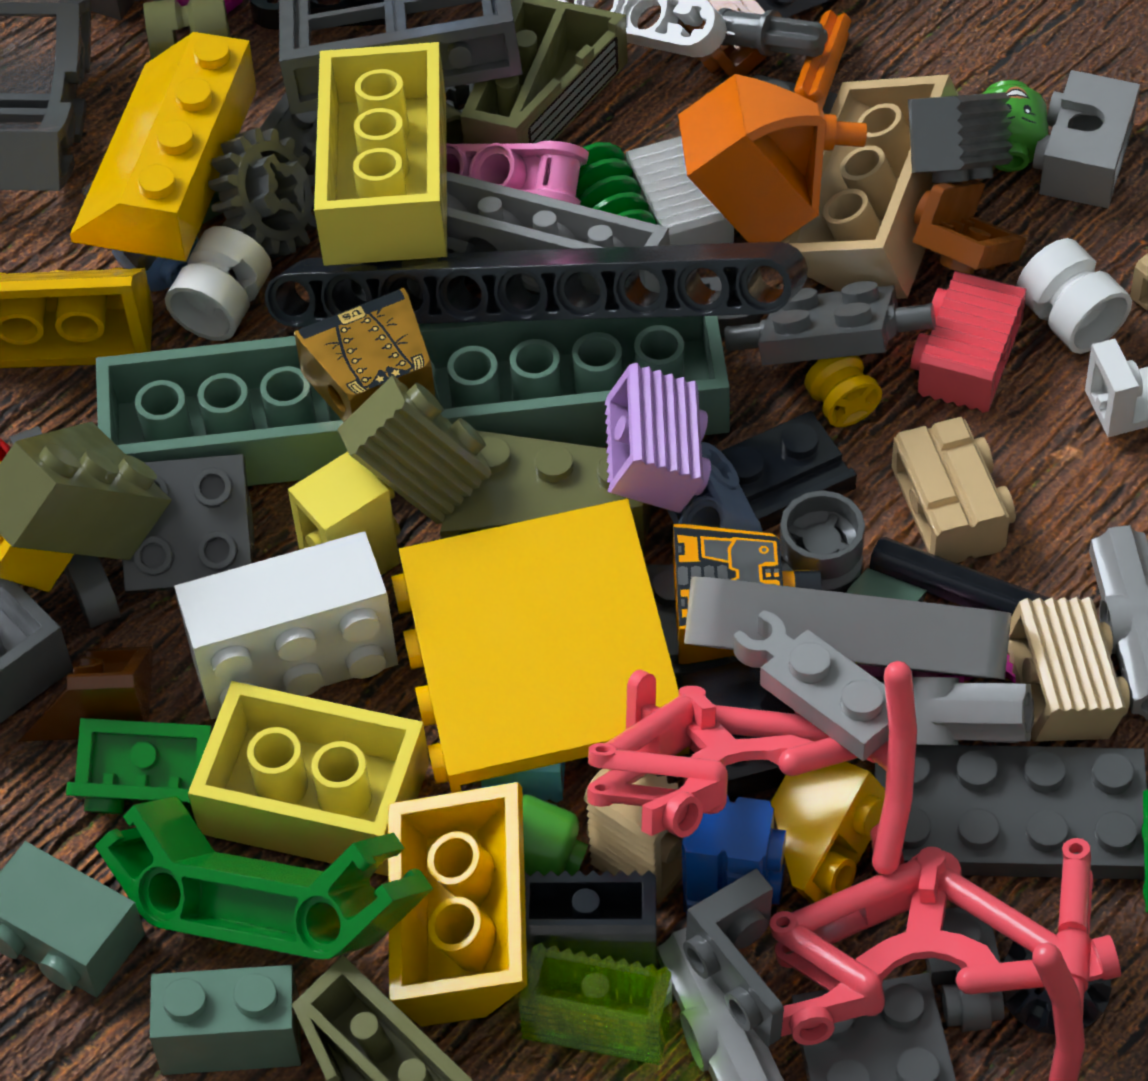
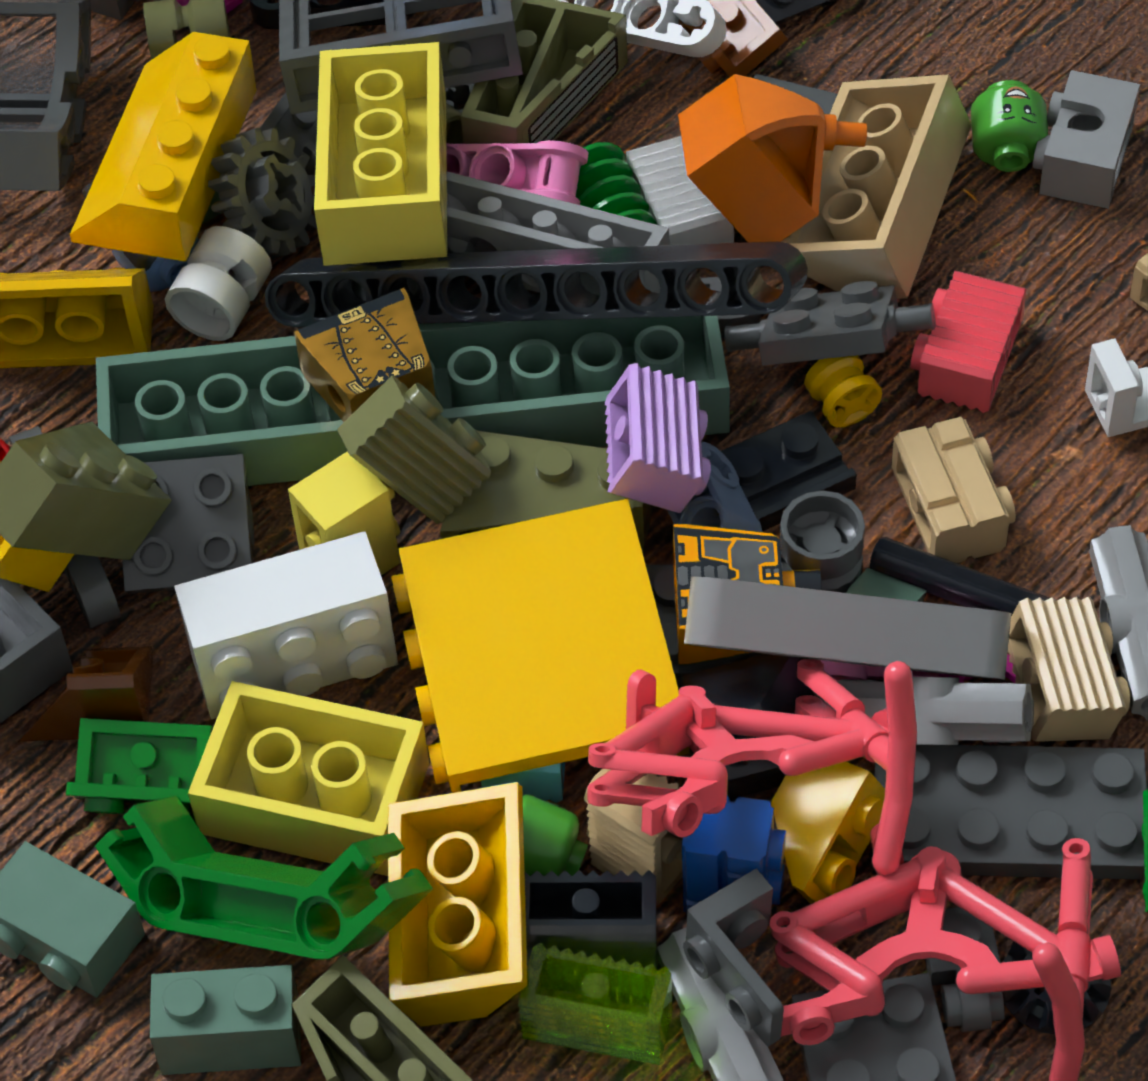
dark grey axle [718,8,828,57] -> none
light grey plate [734,610,889,761] -> none
orange axle [794,10,852,109] -> none
dark grey brick [908,92,1014,183] -> none
dark orange bracket [912,179,1027,274] -> none
white wheel [1017,238,1132,354] -> none

